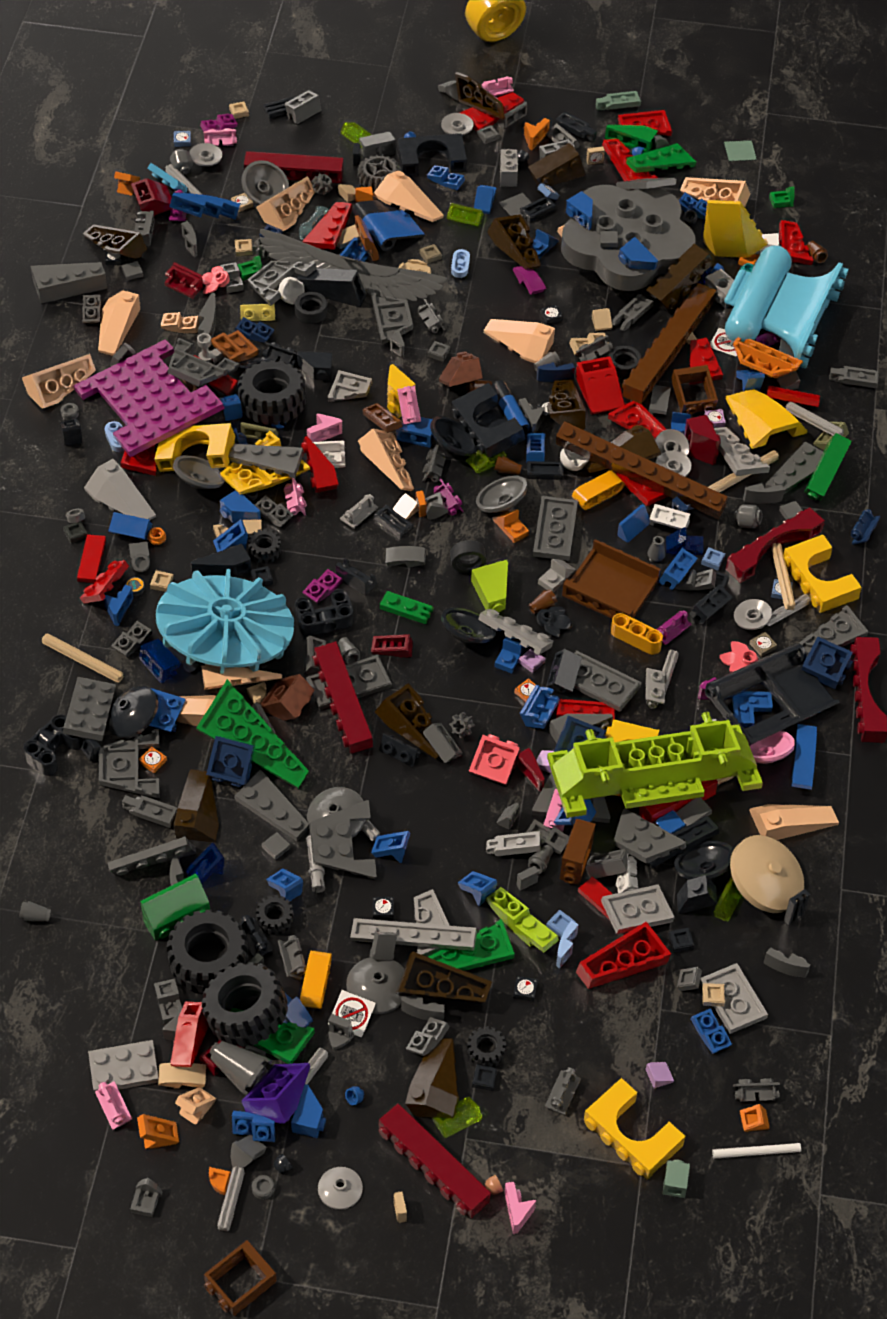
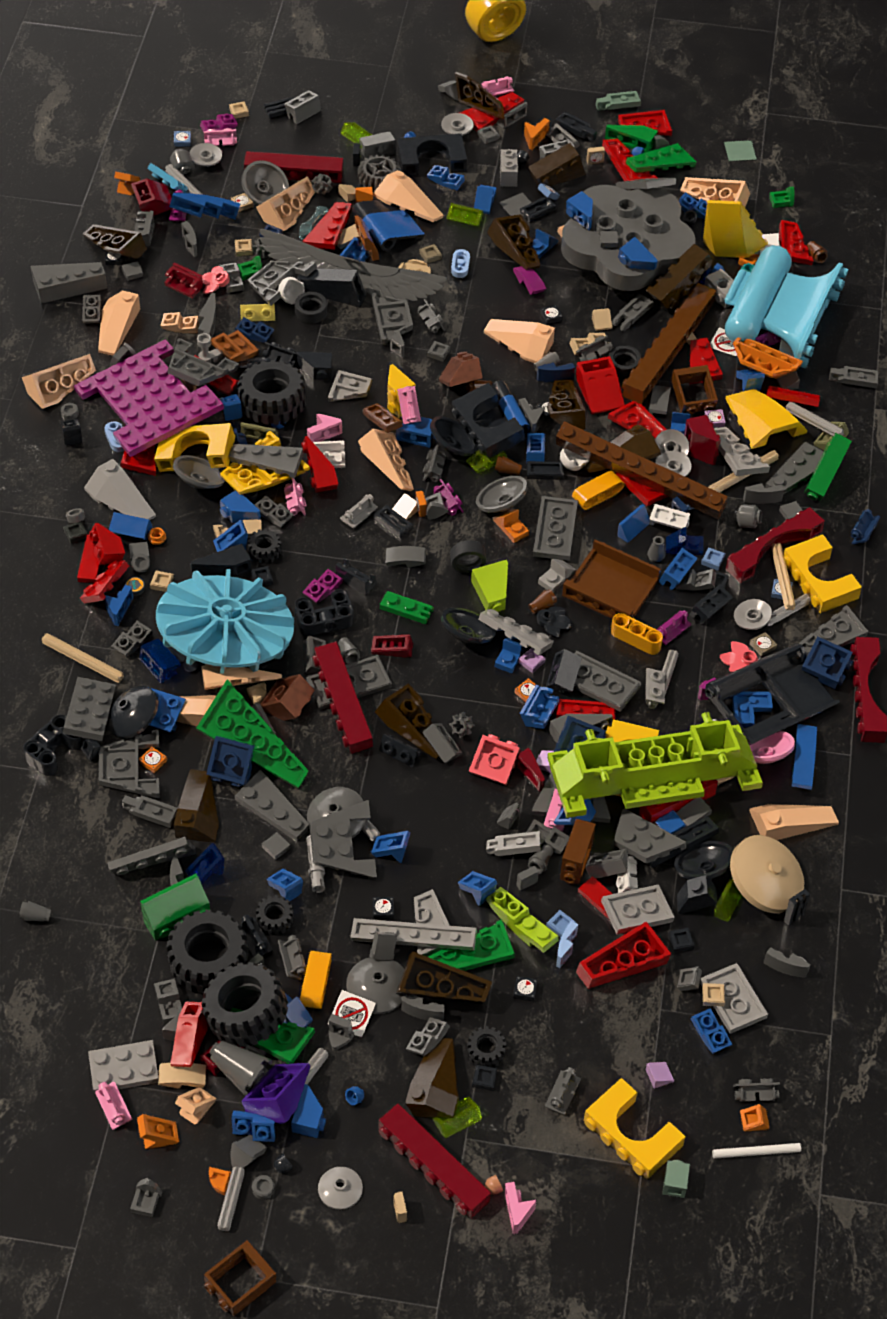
none -> red slope [89,523,125,565]

